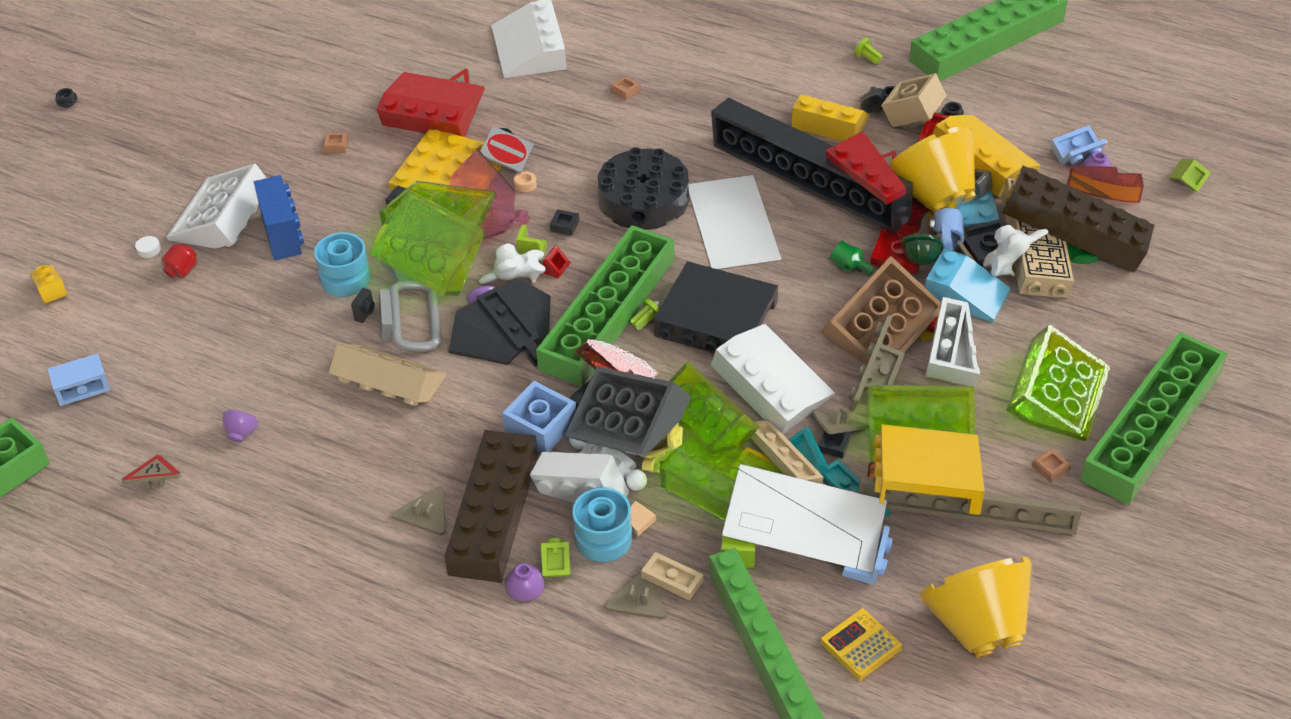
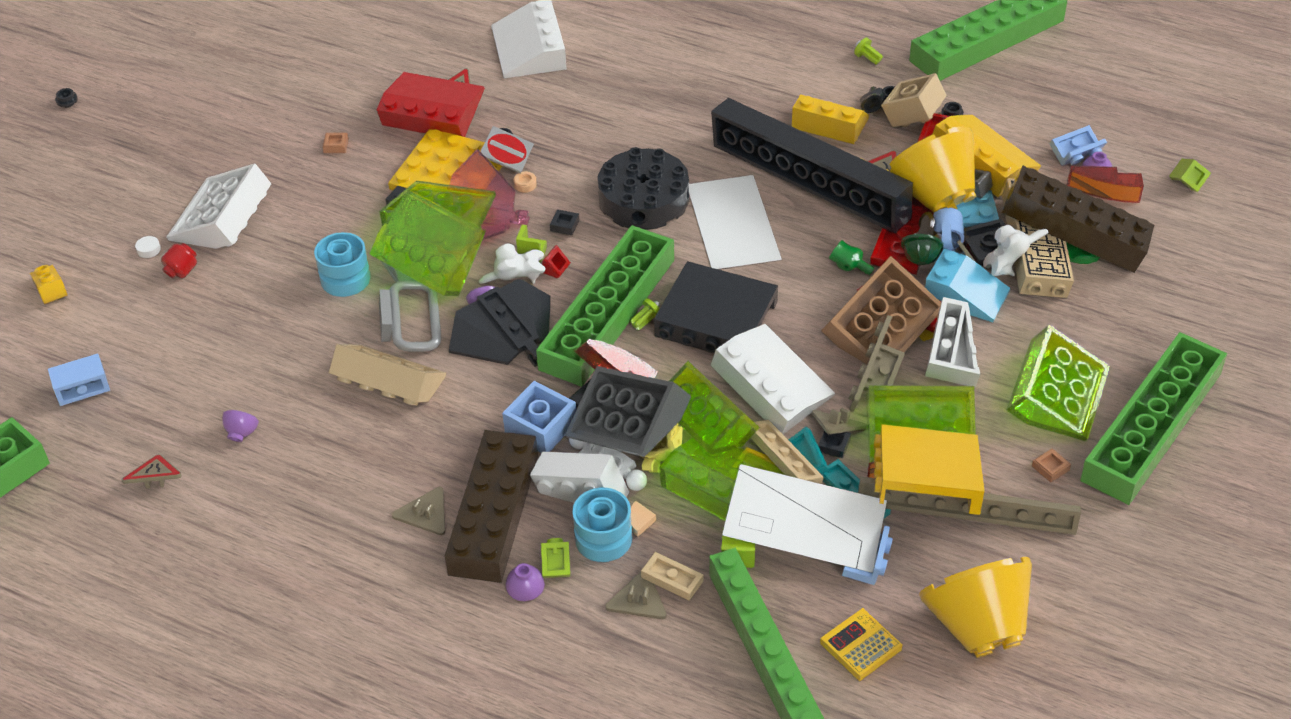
blue brick [253,175,304,261] -> none
black plate [351,288,375,323] -> none
nougat tile [610,76,641,101] -> none
red wing [826,131,906,204] -> none

